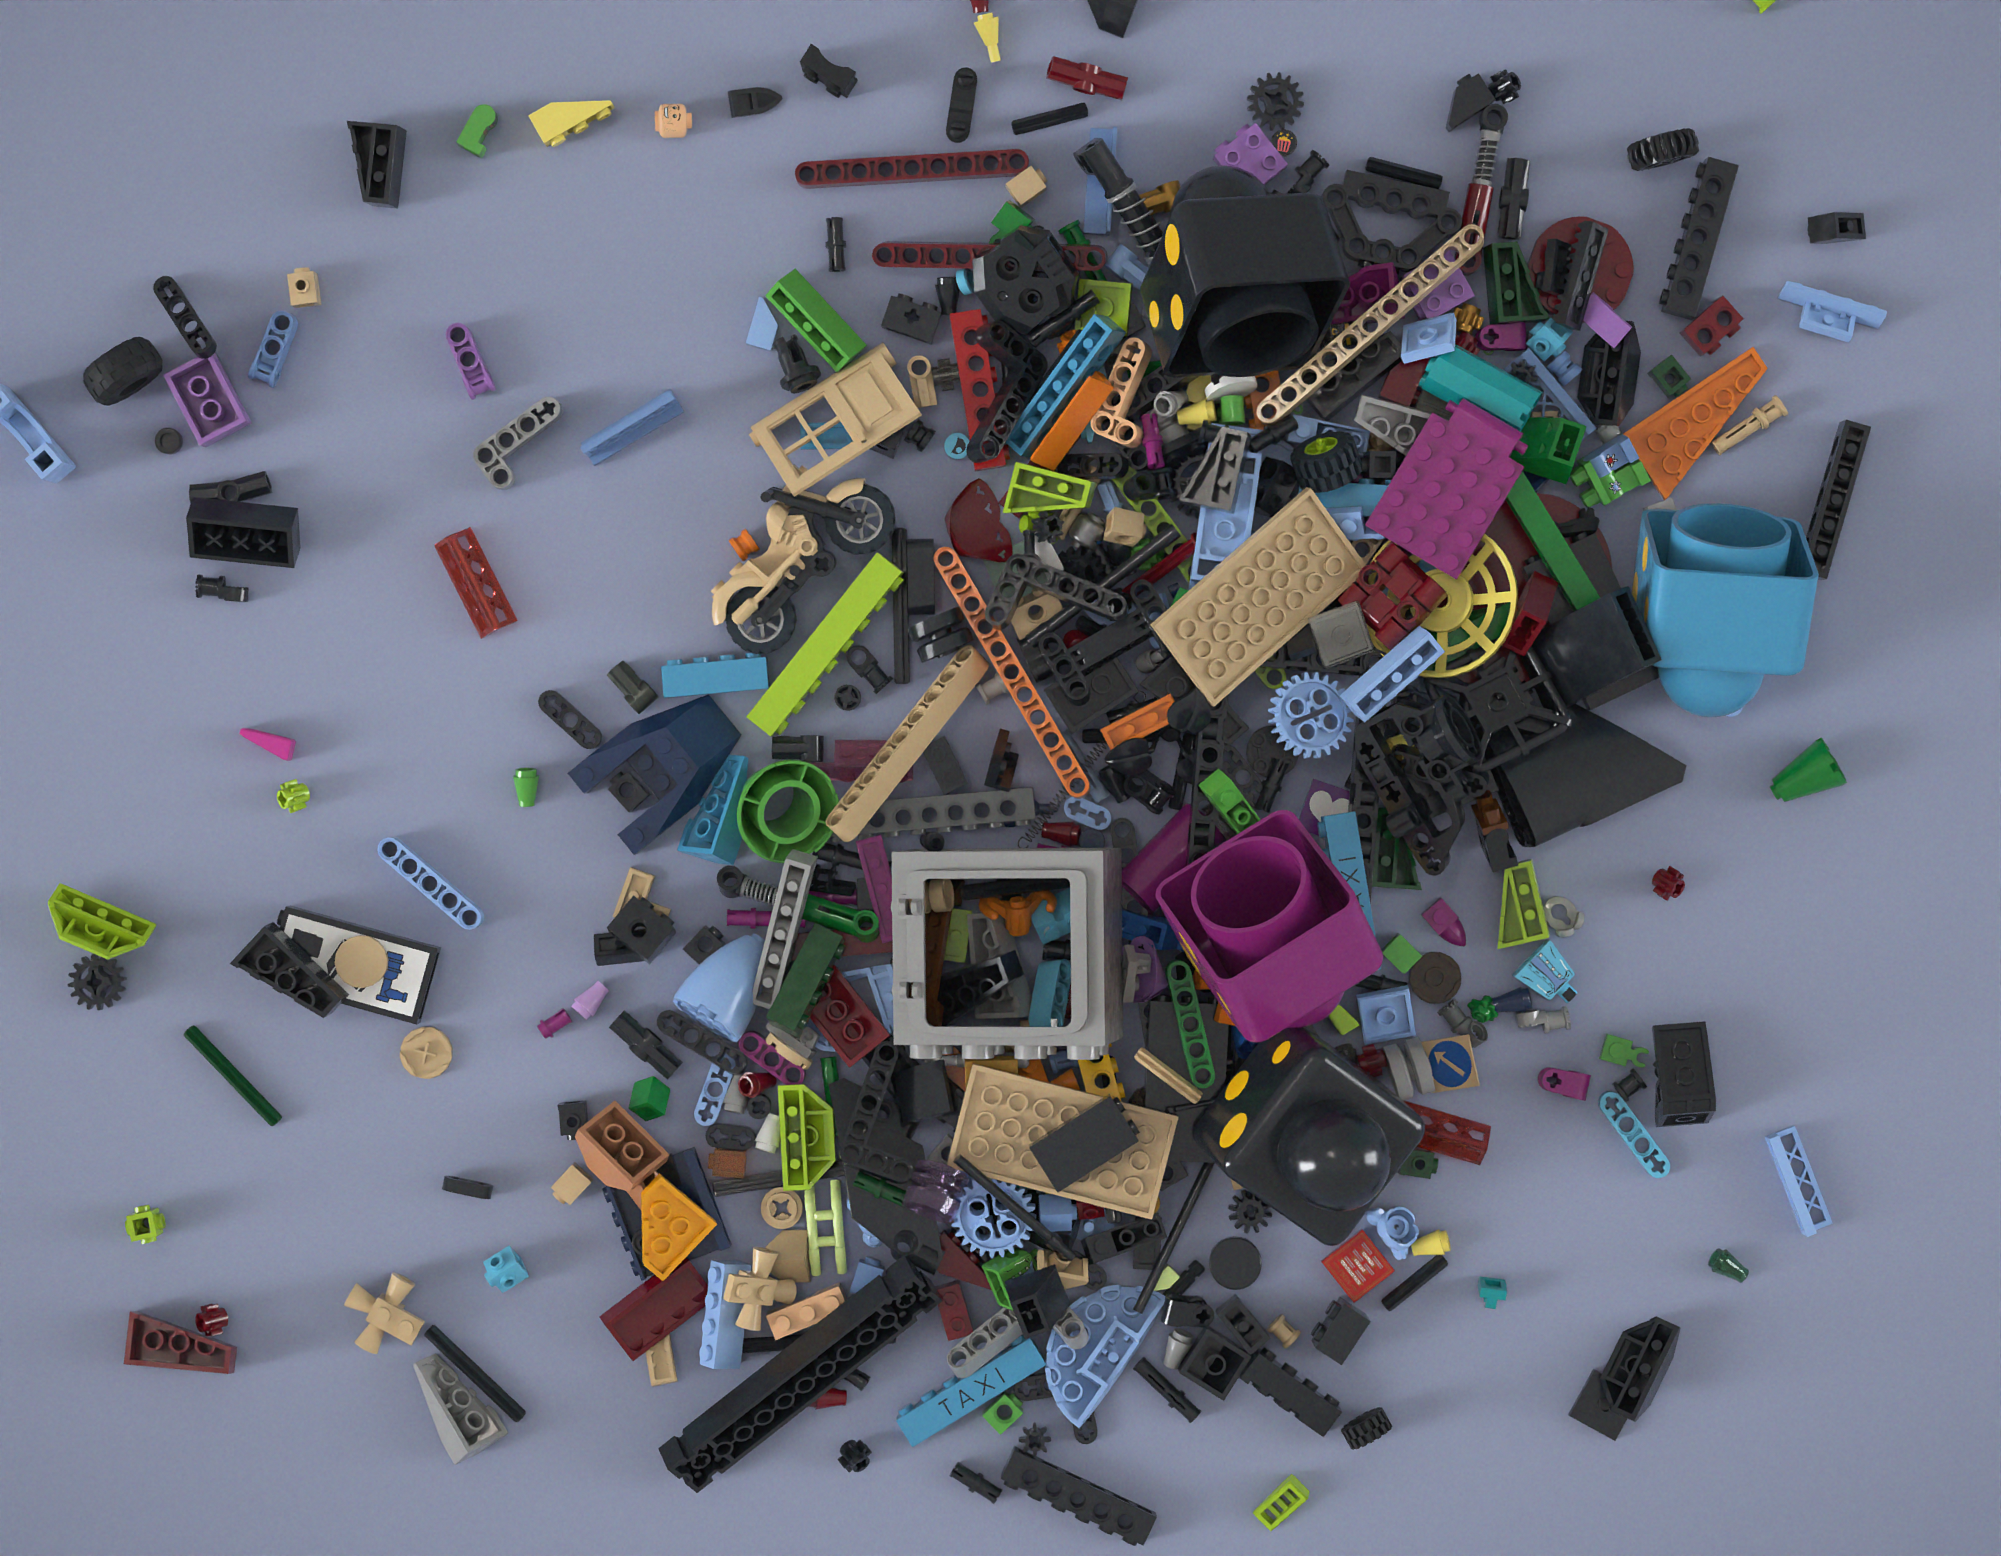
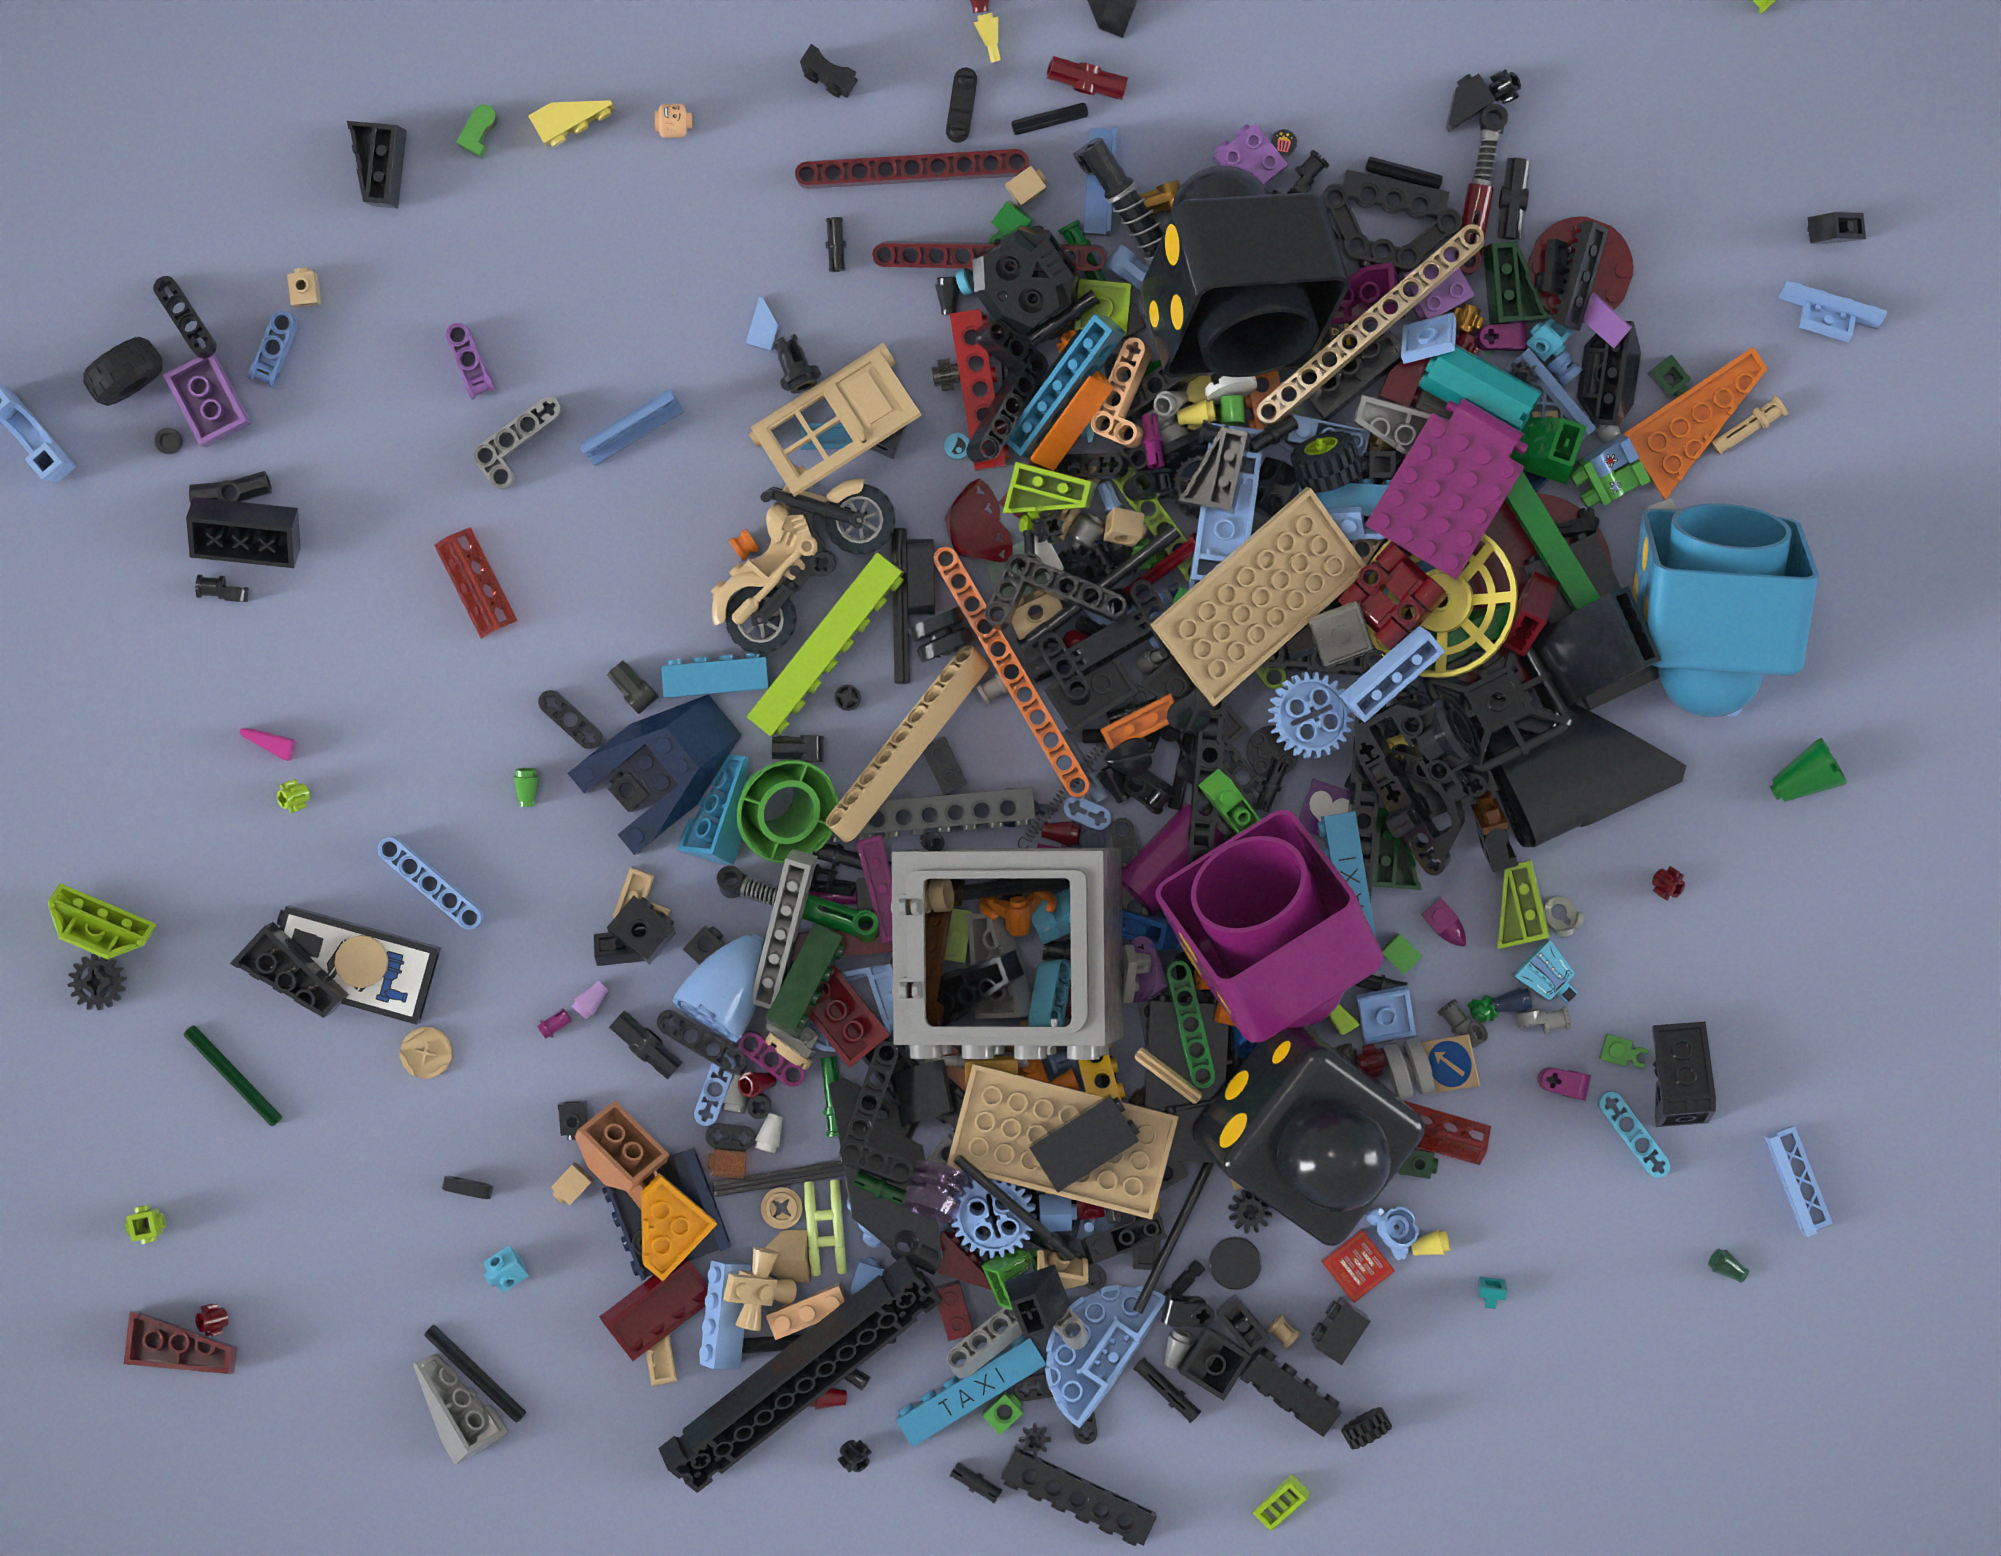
tan brick [344,1272,425,1354] -> none
green panel [628,1076,670,1121] -> none
magenta pin [727,908,806,929] -> none
black plate [728,87,782,118] -> none
bright green brick [765,268,867,372] -> none
lime wedge [778,1084,836,1191] -> none
clear pink bracket [808,740,913,783] -> none
black connector [847,645,893,694] -> none
black brick [881,293,941,345] -> none
black wheel [904,419,936,452] -> none
tan piece [907,356,938,408] -> none
black bracket [984,728,1019,792] -> none
yellowish green piece [1149,1264,1180,1291] -> none
black gear [1247,72,1304,131] -> none
black axle [1381,1255,1448,1311] -> none
dark brown tile [1409,952,1461,1004] -> none
black plate [1568,1369,1627,1441] -> none
black wedge [1600,1316,1681,1422] -> none
black bush [1612,1068,1647,1102] -> none
black gear [1627,128,1699,171] -> none
black brick [1659,157,1739,320] -> none
dark red brick [1680,296,1744,356] -> none
black brick [1806,420,1871,580] -> none

